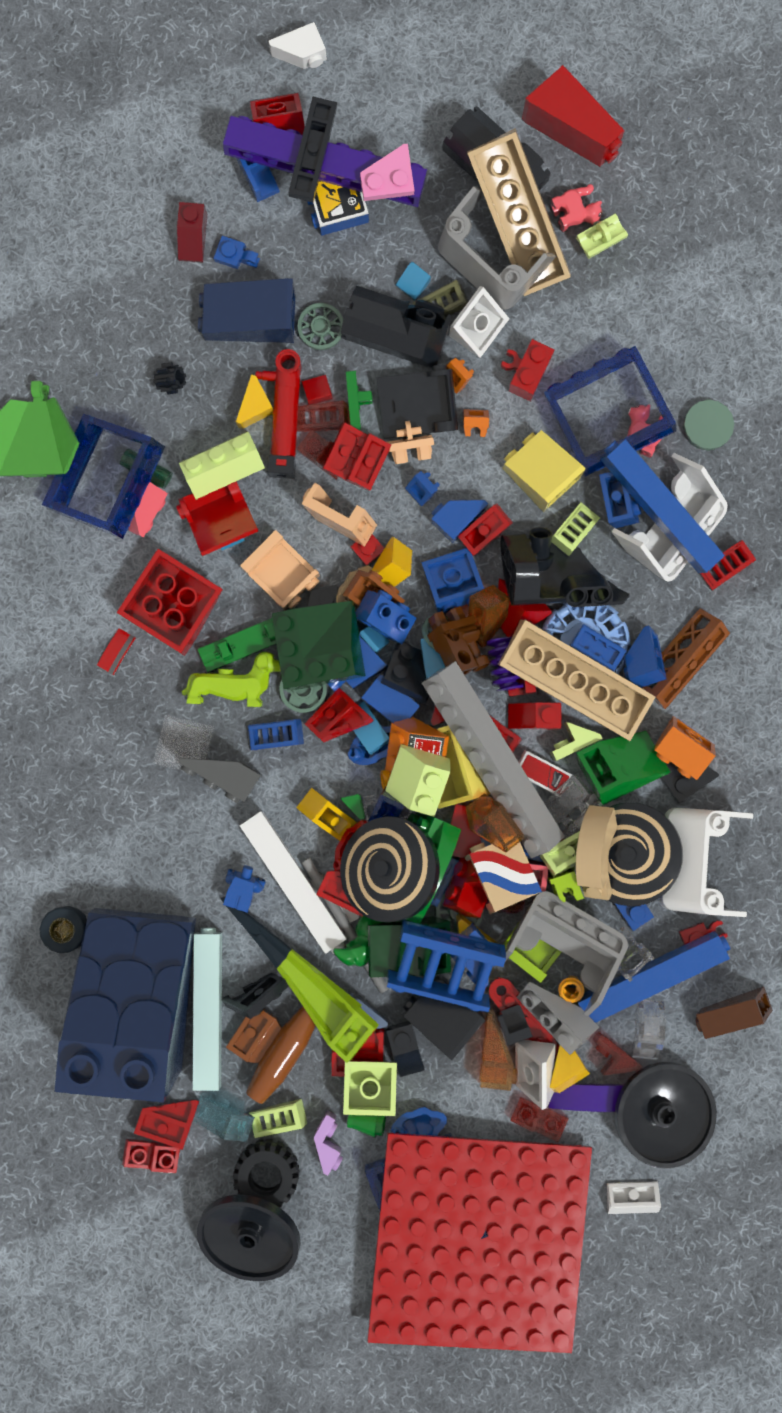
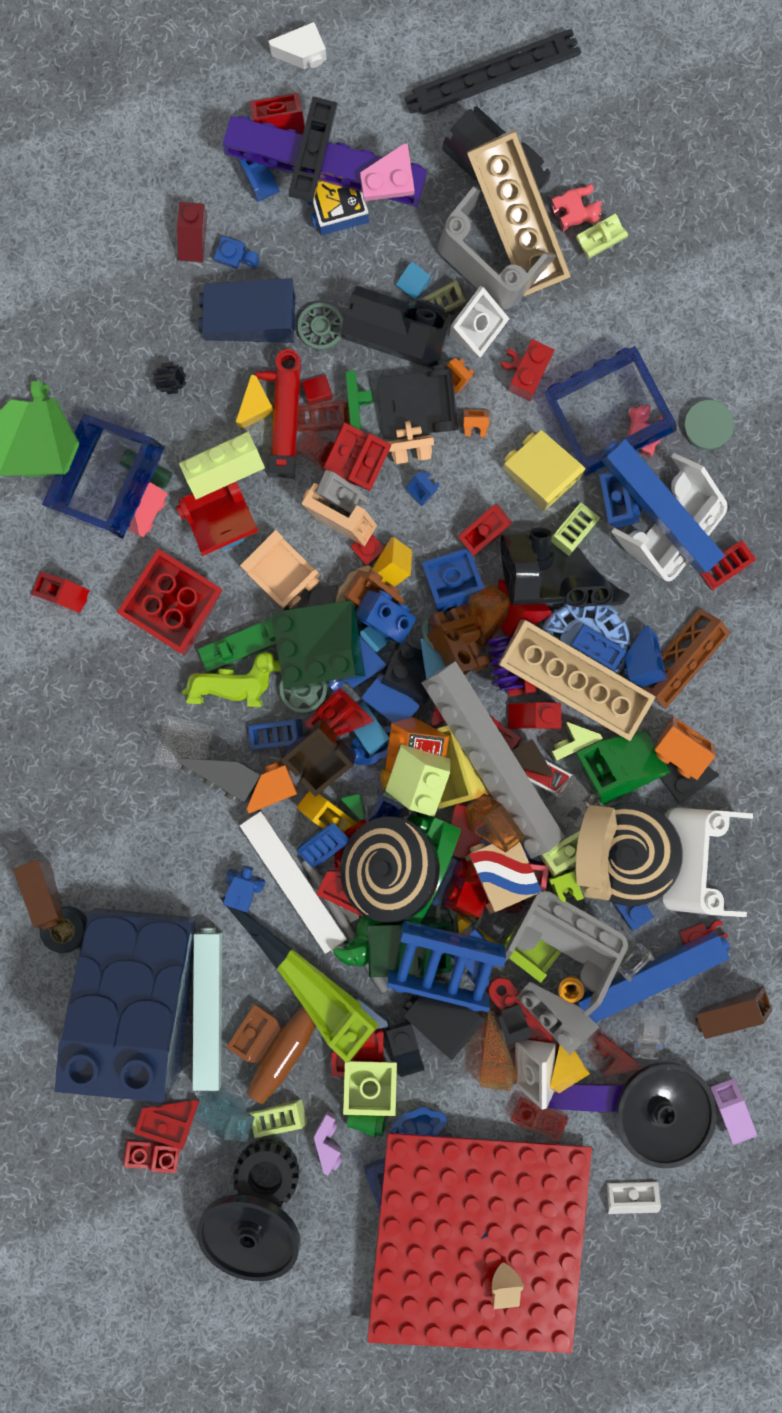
red sticker [97,628,136,675] -> none
black wing [222,973,289,1019] -> none
blue slope [431,500,488,543] -> none
red slope [522,65,625,167] -> none
none -> reddish brown slope [13,859,64,931]
none -> red slope [31,571,90,613]
none -> orange slope [247,760,298,814]
none -> dark brown piece [281,719,356,797]
none -> blue slope [297,822,349,867]
none -> light grey hinge [316,470,370,515]
none -> black hinge [404,29,581,115]
none -> tan tile [492,1263,524,1309]
none -> dark brown slope [512,739,552,778]
none -> lavender slope [710,1079,757,1145]

